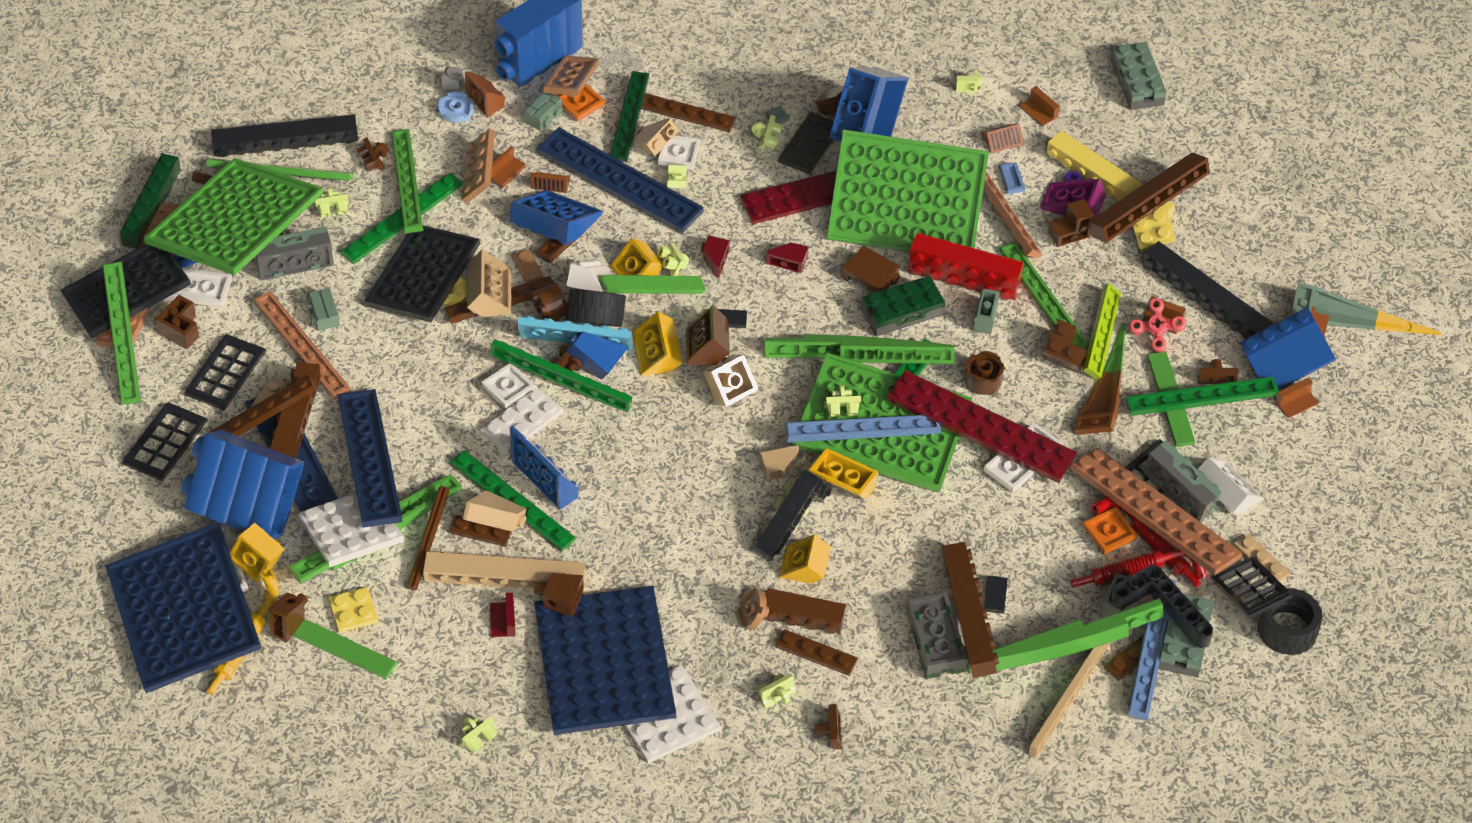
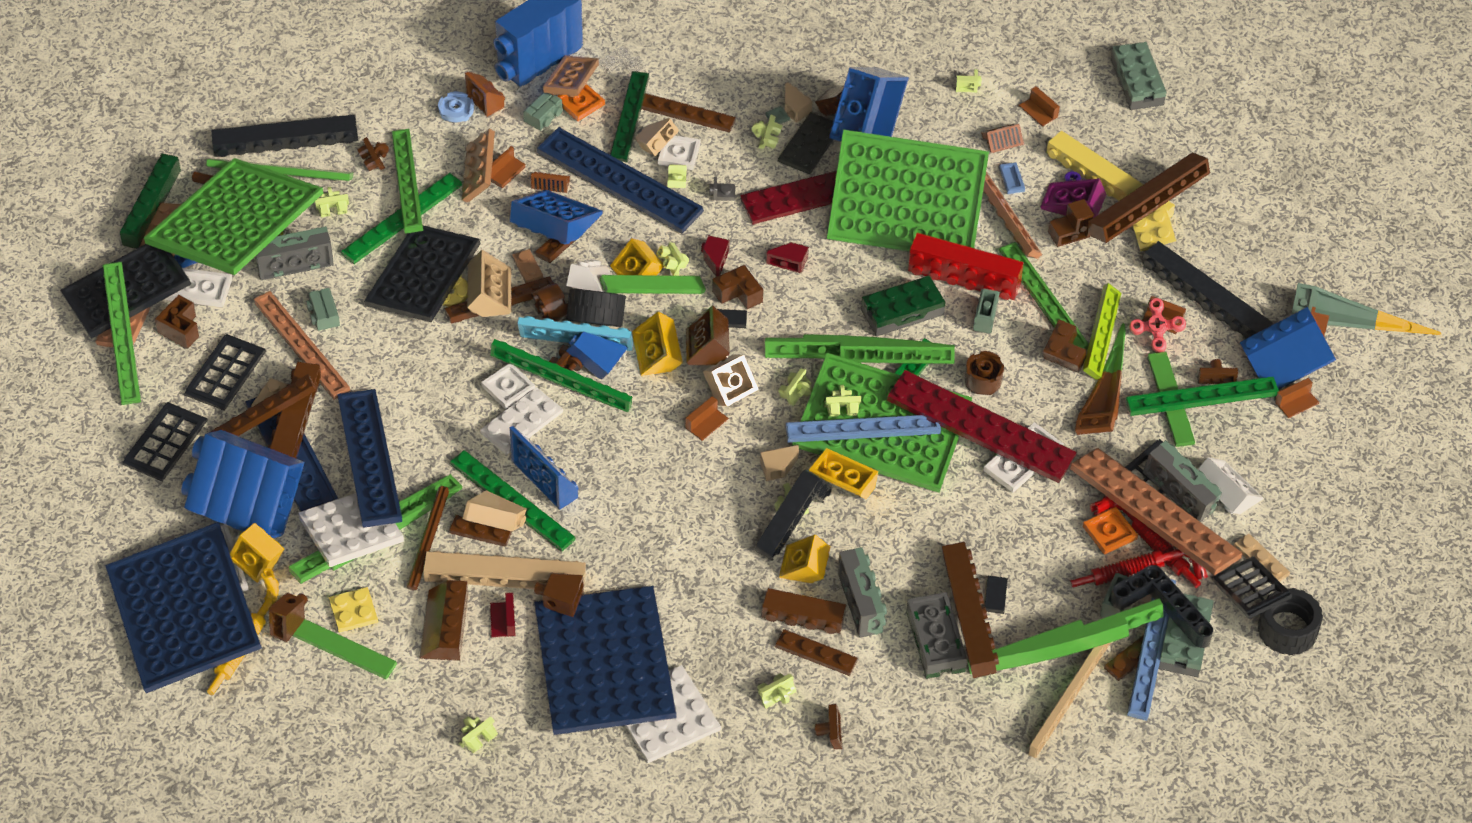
light grey brick [441,66,464,93] -> none
medium nougat plate [737,589,769,630] -> none
reddish brown panel [841,245,900,292] -> none
none -> reddish brown slope [420,580,469,661]
none -> dark orange panel [685,396,729,441]
none -> flat silver bracket [710,177,735,201]
none -> reddish brown brick [712,265,764,309]
none -> yellowish green hips [778,368,812,406]
none -> tan slope [784,82,812,123]
none -> dark grey piece [838,547,887,638]

